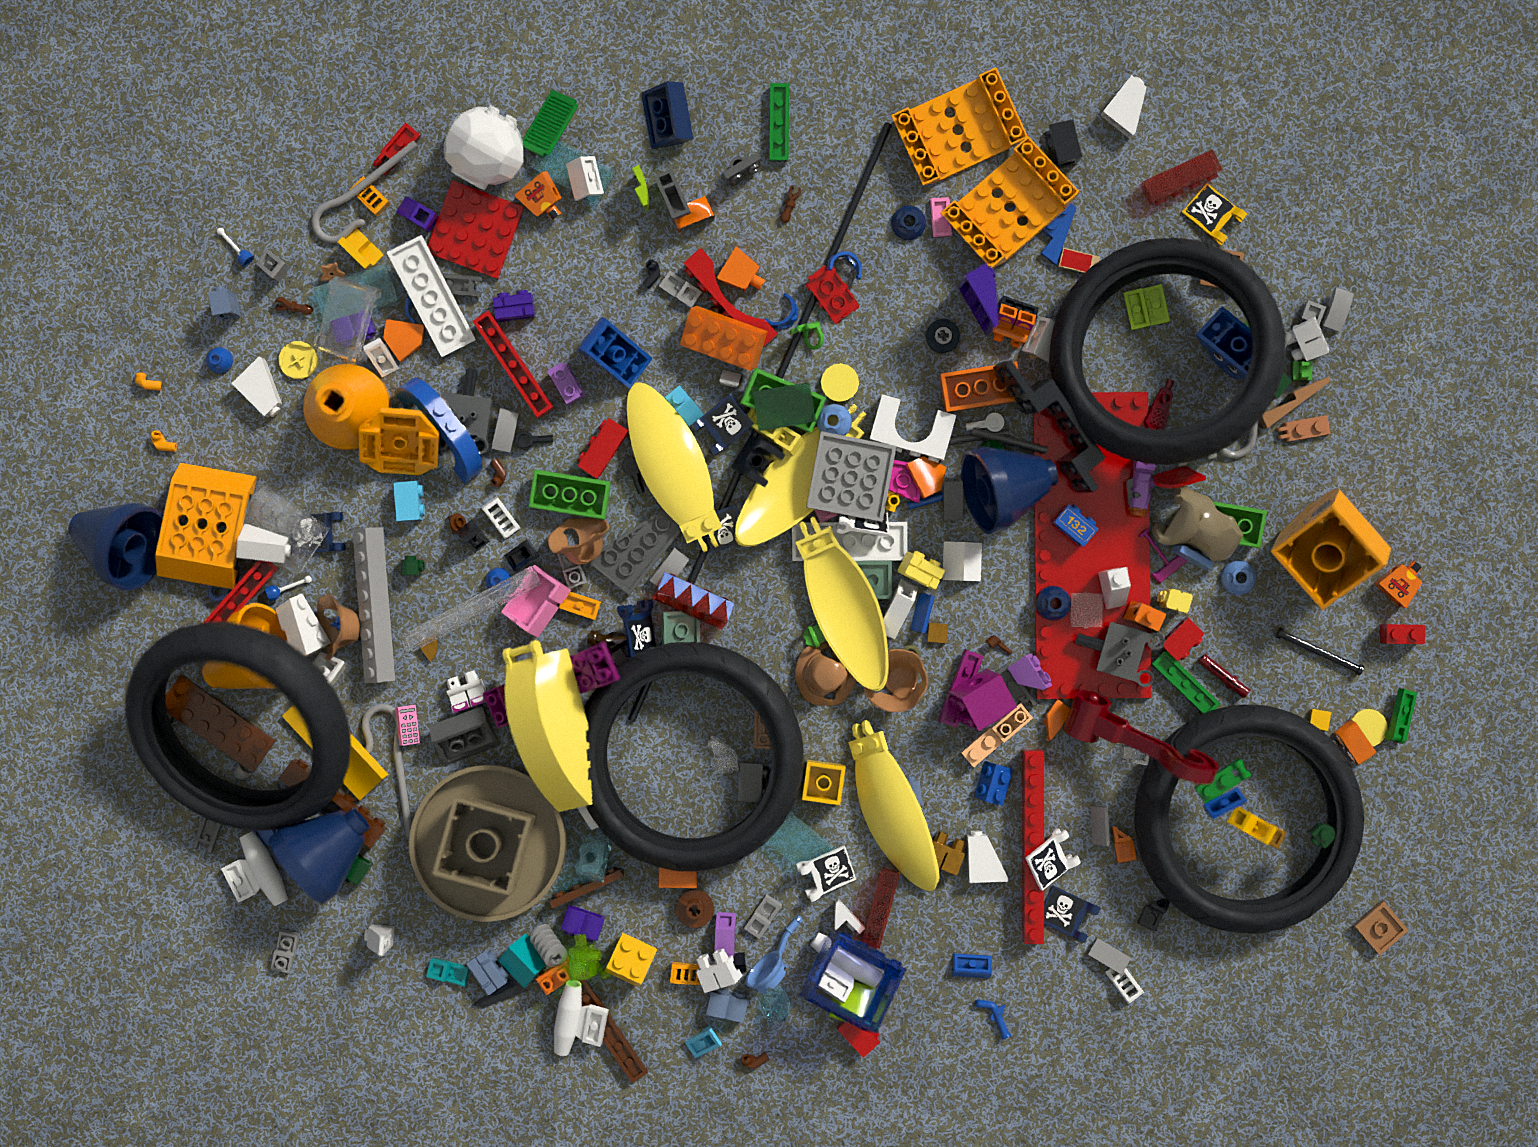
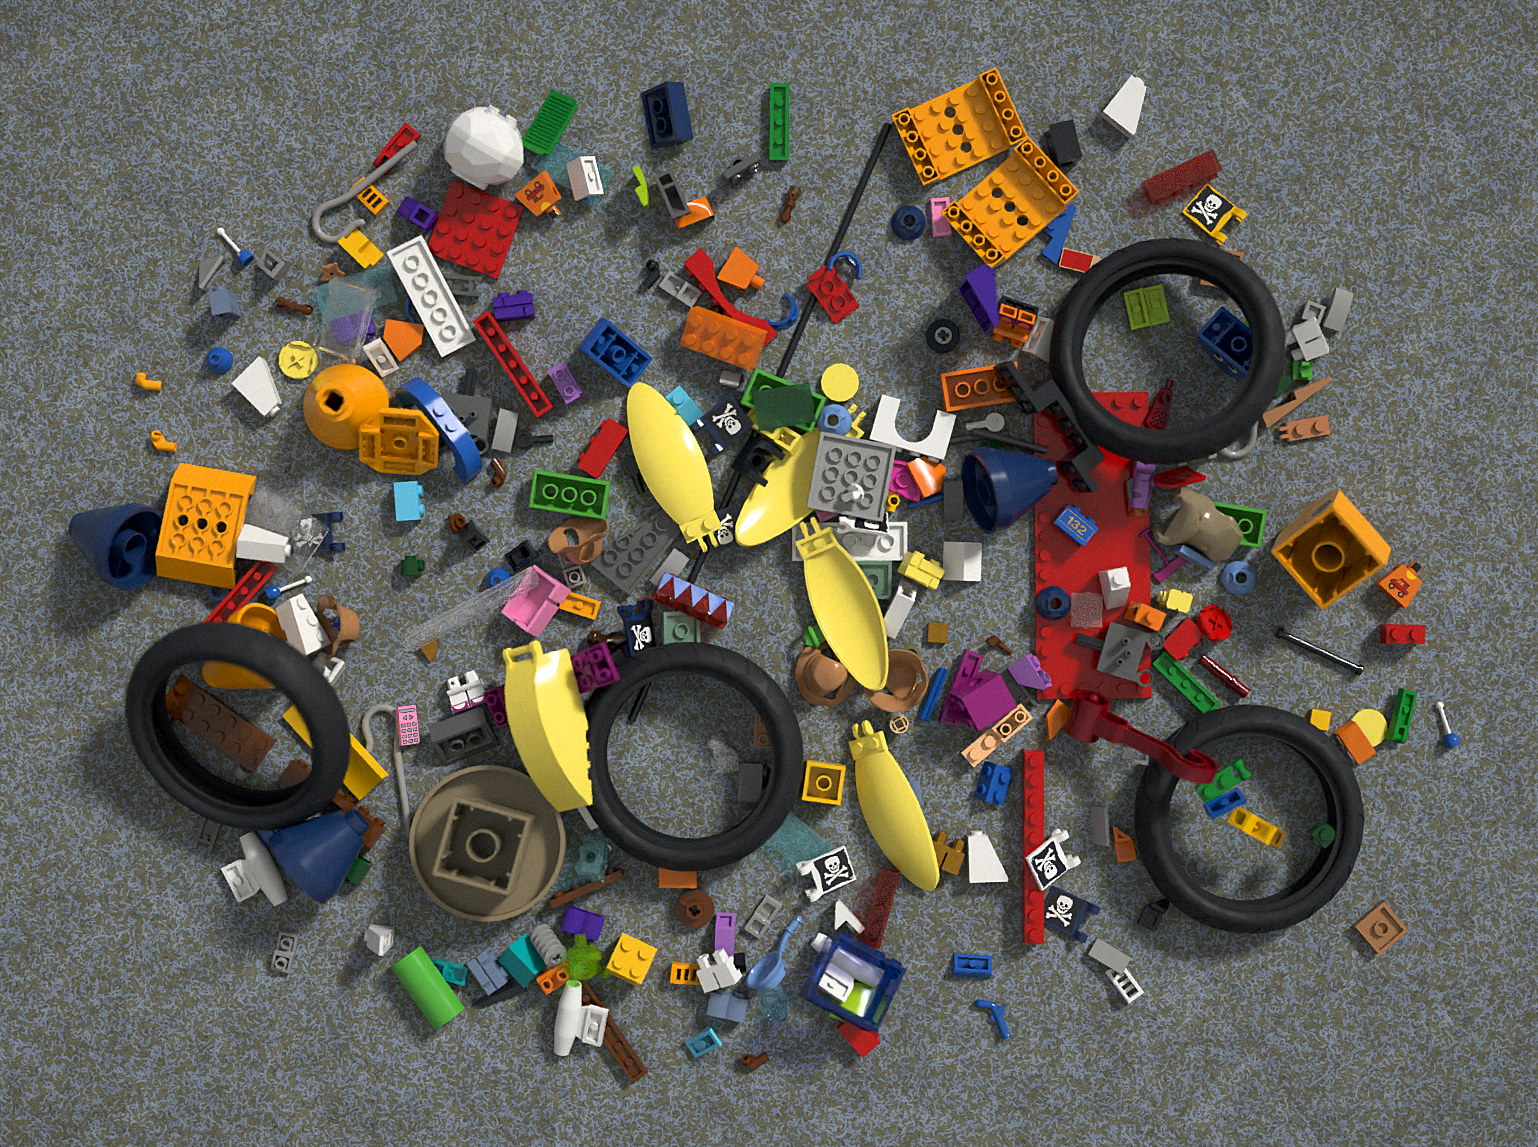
light grey brick [352,527,395,683] -> none
white slope [482,496,520,539] -> none
bright green piece [789,321,824,350] -> none
blue slope [910,593,935,633] -> none
none -> light grey slope [199,255,229,291]
none -> bright green brick [390,945,465,1030]
none -> white plate [841,483,864,502]
none -> tan wheel [889,713,909,734]
none -> blue axle [919,667,948,722]
none -> red tile [1197,605,1233,642]
none -> hinge [1436,702,1461,748]

